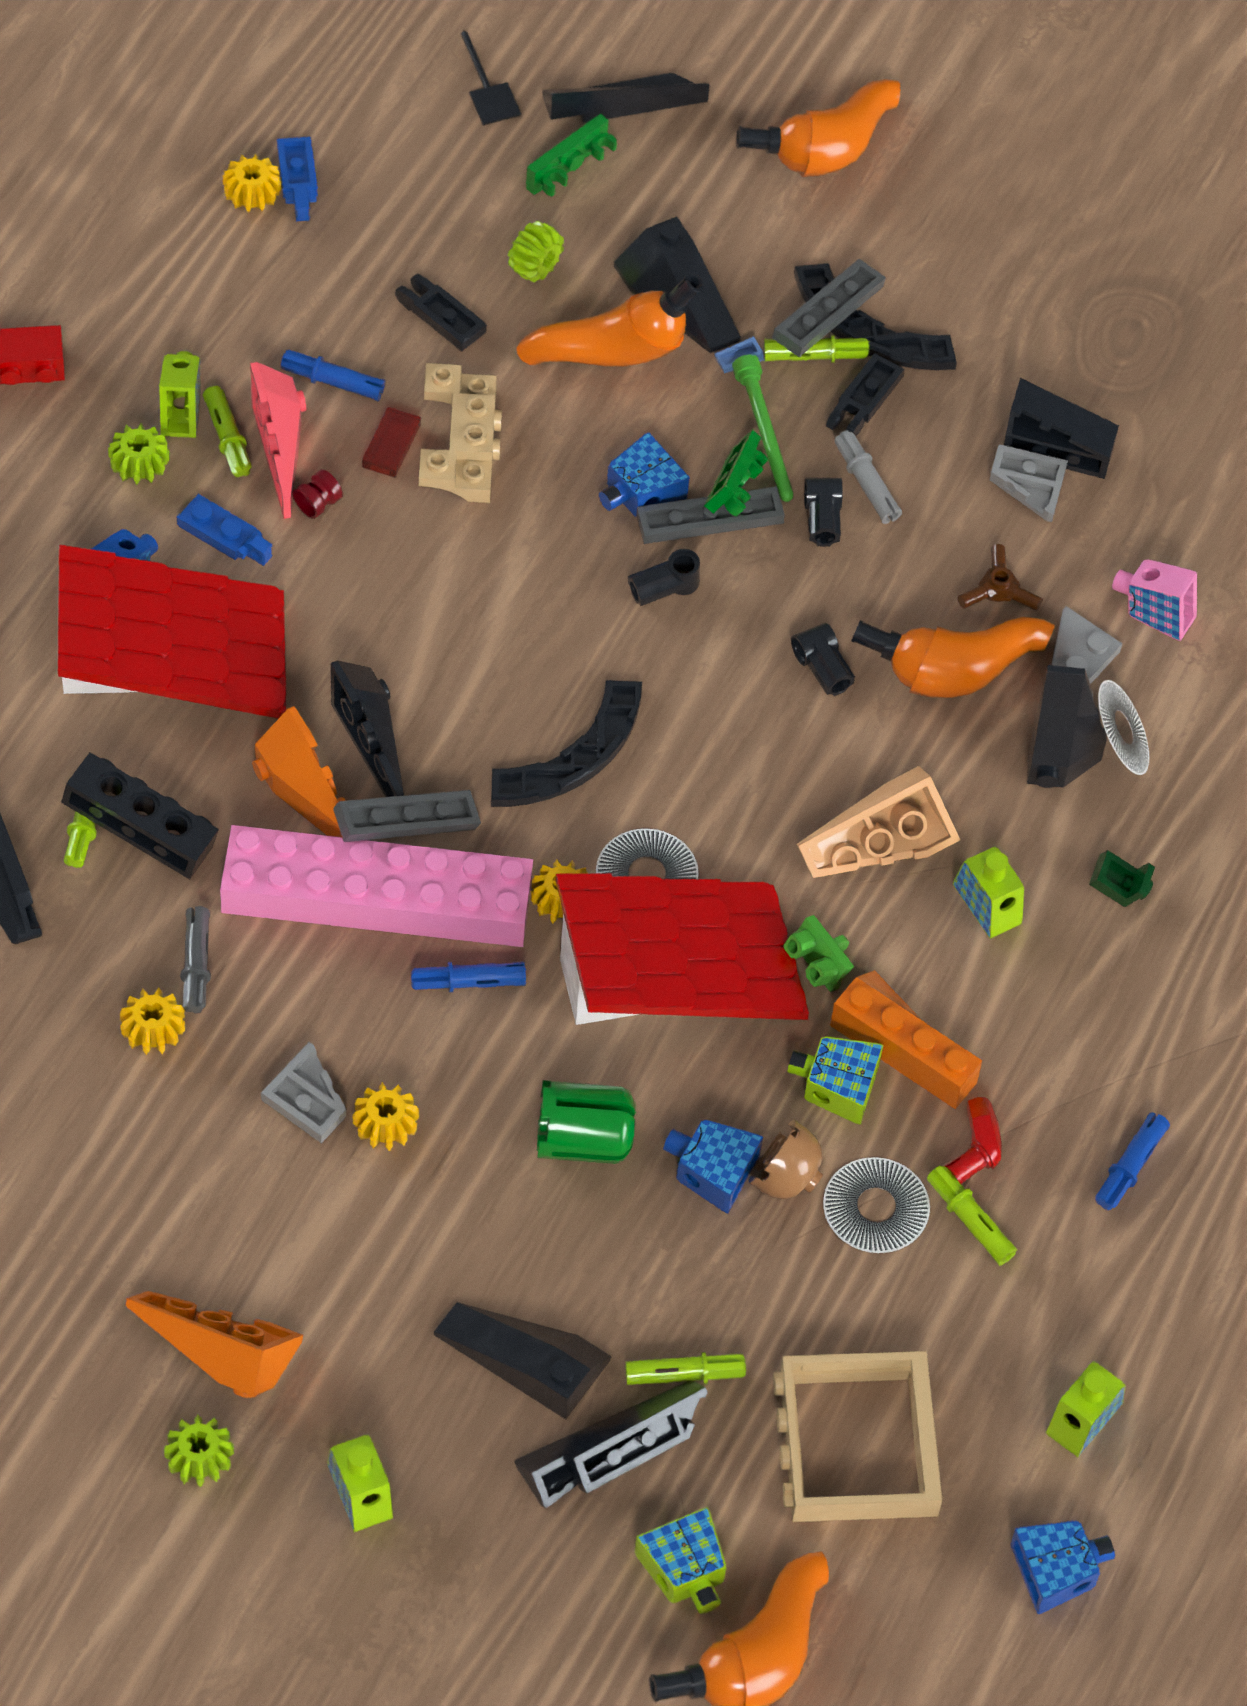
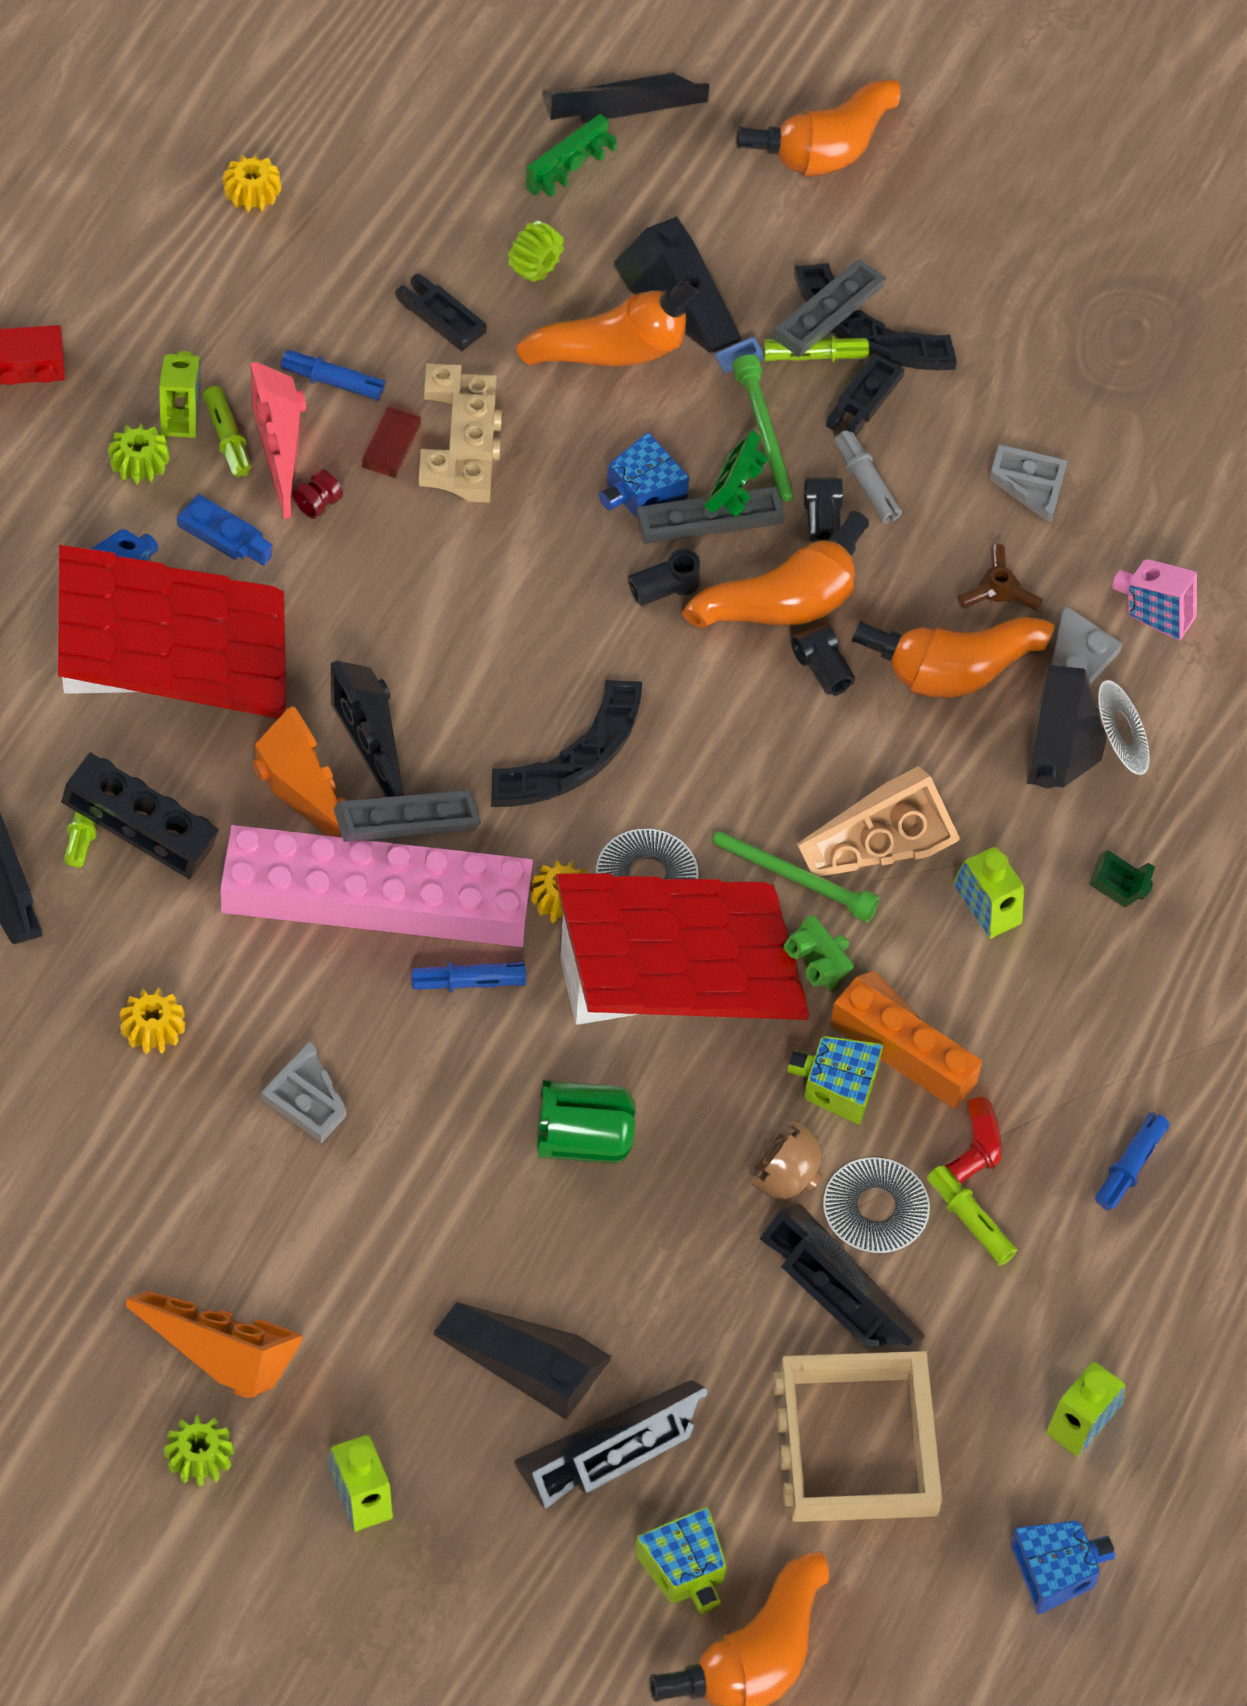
dark grey axle [180,906,211,1014] -> none
blue hinge [277,136,318,222] -> none
yellow gear [352,1082,419,1151] -> none
black piece [461,31,521,125] -> none
lime axle [625,1352,746,1385] -> none
torso [663,1120,763,1213] -> none
black wedge [1004,378,1119,479] -> none
none -> orange animal [682,511,869,628]
none -> bright green piece [712,831,880,923]
none -> black wedge [759,1204,925,1347]

